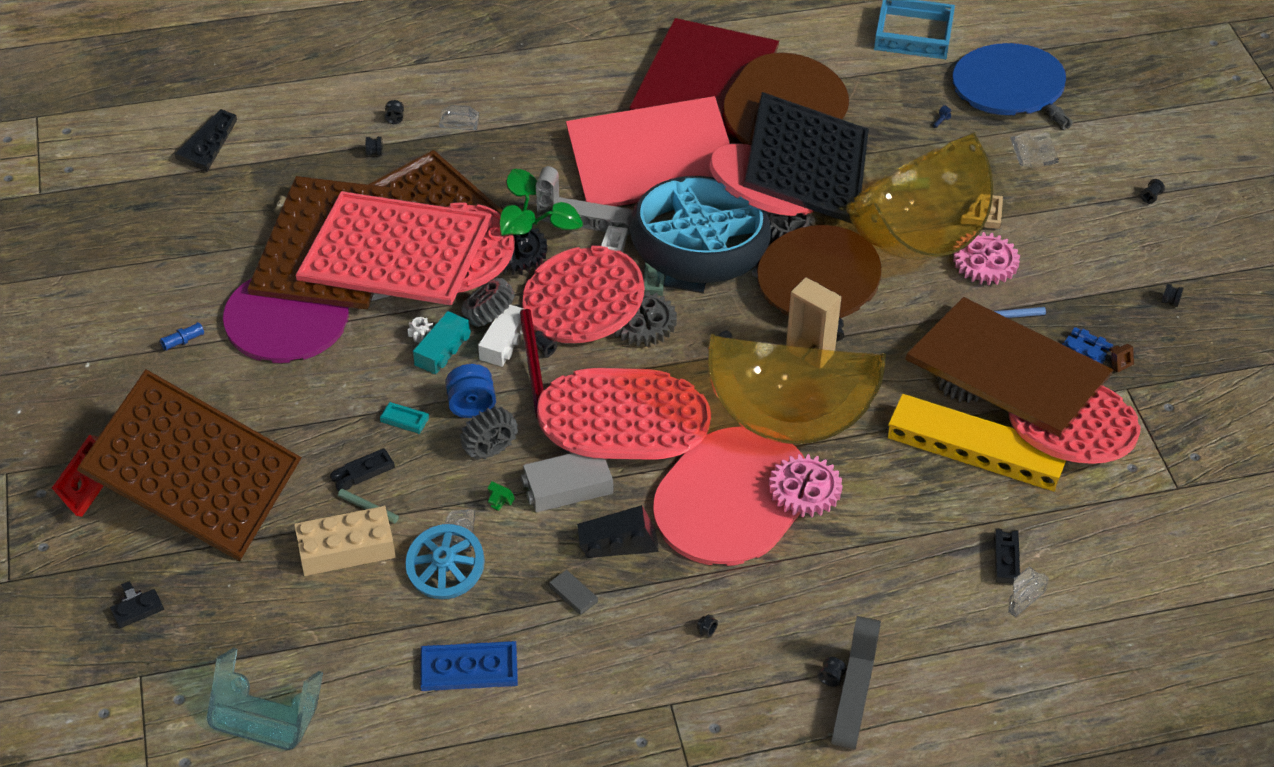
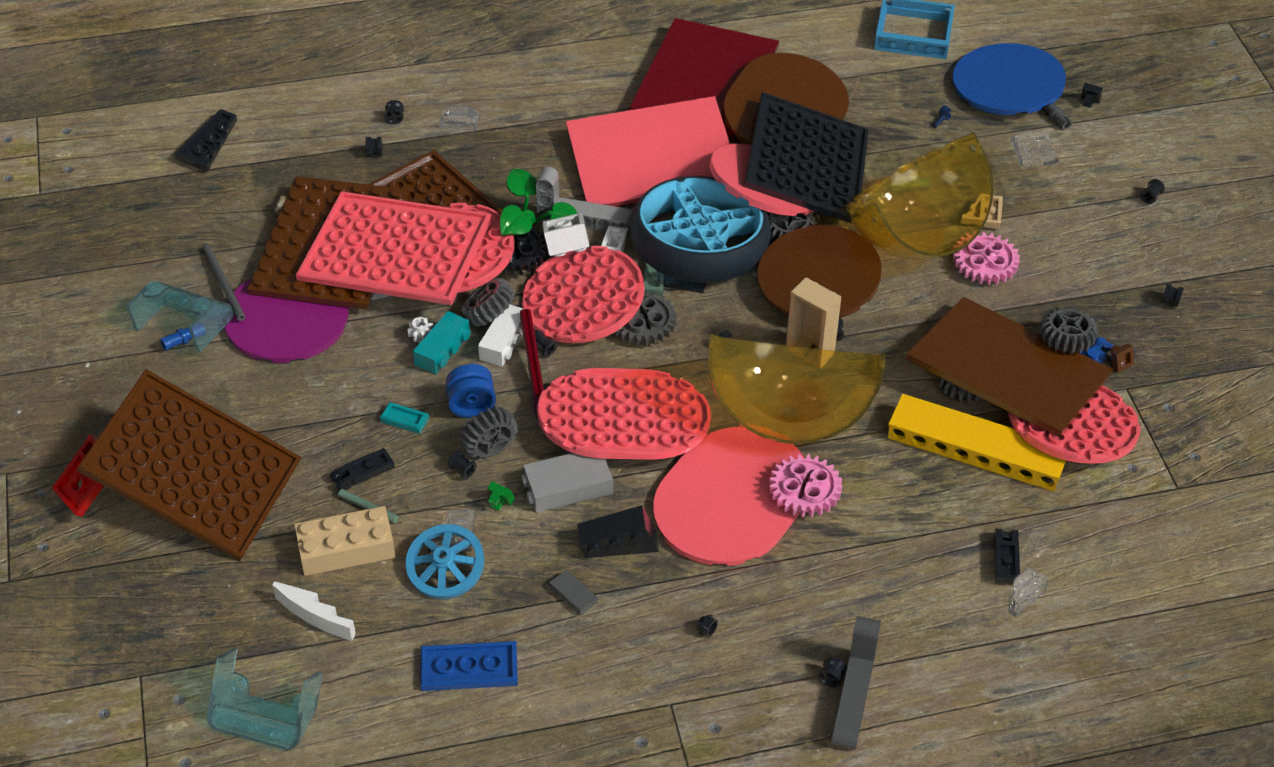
black hinge [110,581,164,629] -> none
medium blue bar [994,307,1046,318] -> none
none -> clear light blue windscreen [126,281,234,352]
none -> dark grey piece [202,243,245,321]
none -> white slope [273,581,356,641]
none -> black bush [447,451,477,479]
none -> white brick [543,213,590,257]
none -> dark grey gear [1040,306,1098,354]
none -> black tile [1082,82,1103,108]

